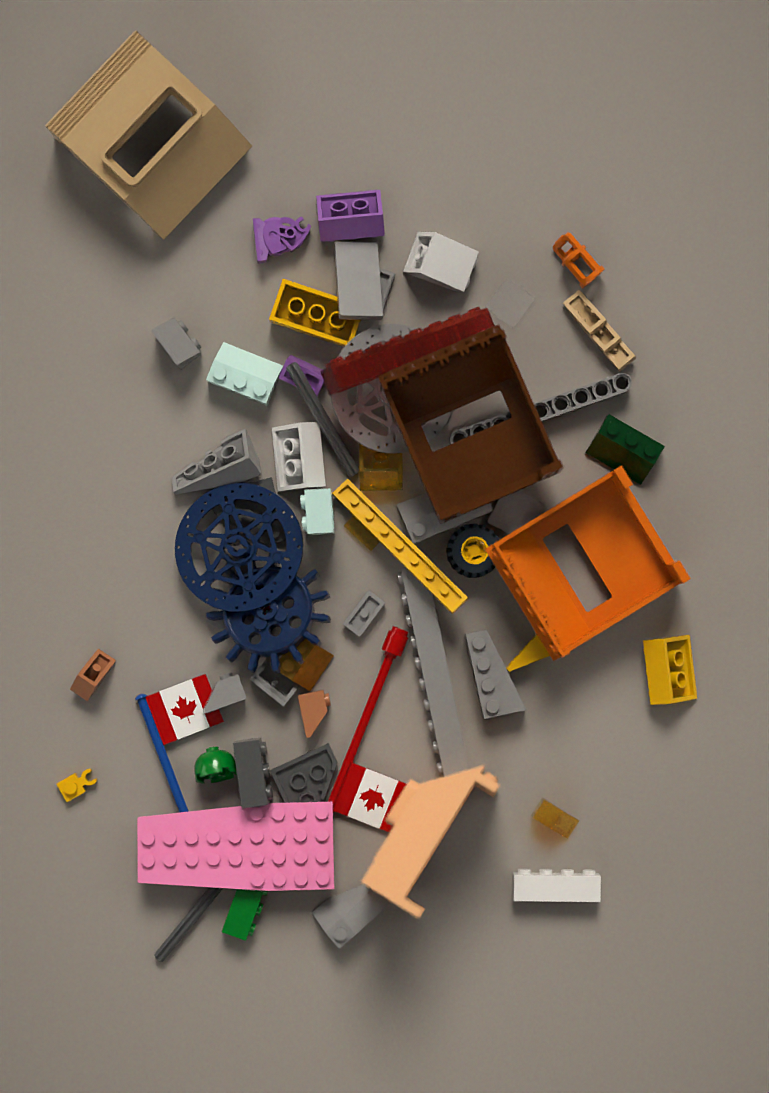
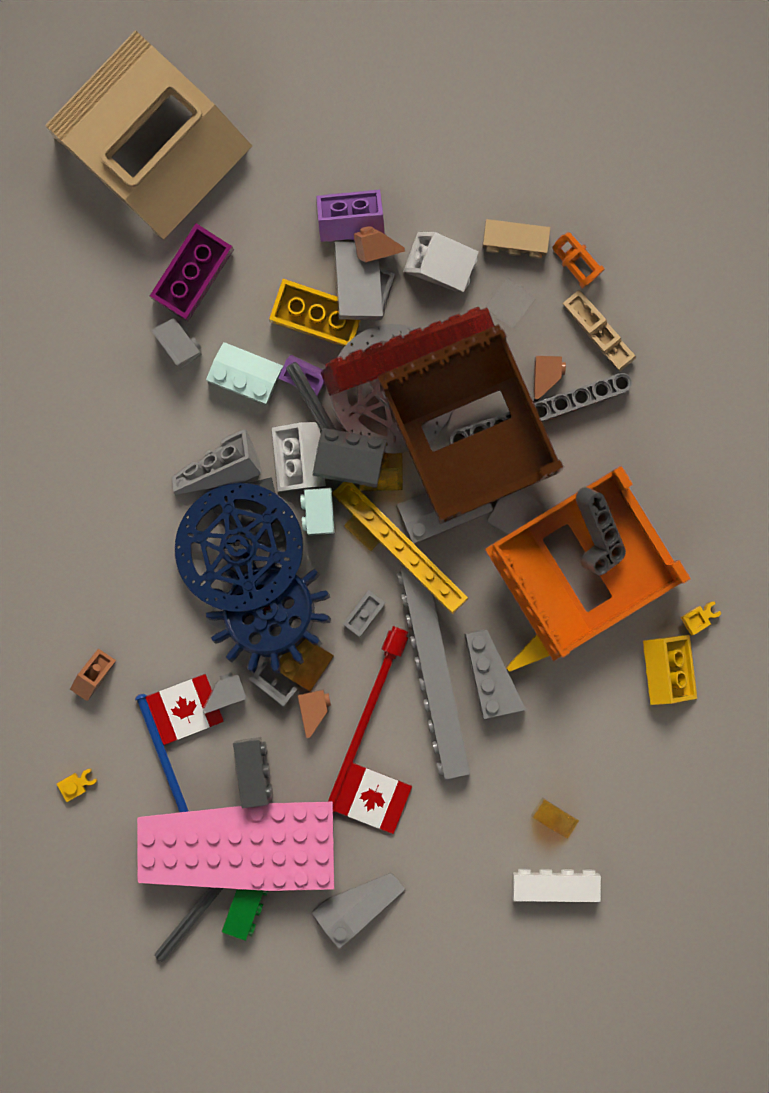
green cylinder [194,747,237,784] -> none
medium lavender piece [253,217,311,264] -> none
dark grey plate [270,743,338,803] -> none
light nougat panel [361,765,500,918] -> none
black wheel [446,523,499,578] -> none
dark green slope [585,414,665,485] -> none
none -> magenta brick [149,223,234,322]
none -> dark grey slope [313,428,387,488]
none -> nougat slope [353,227,405,262]
none -> tan brick [482,219,550,258]
none -> nougat slope [533,356,566,401]
none -> dark grey beam [576,487,626,575]
none -> yellow plate [680,601,721,636]

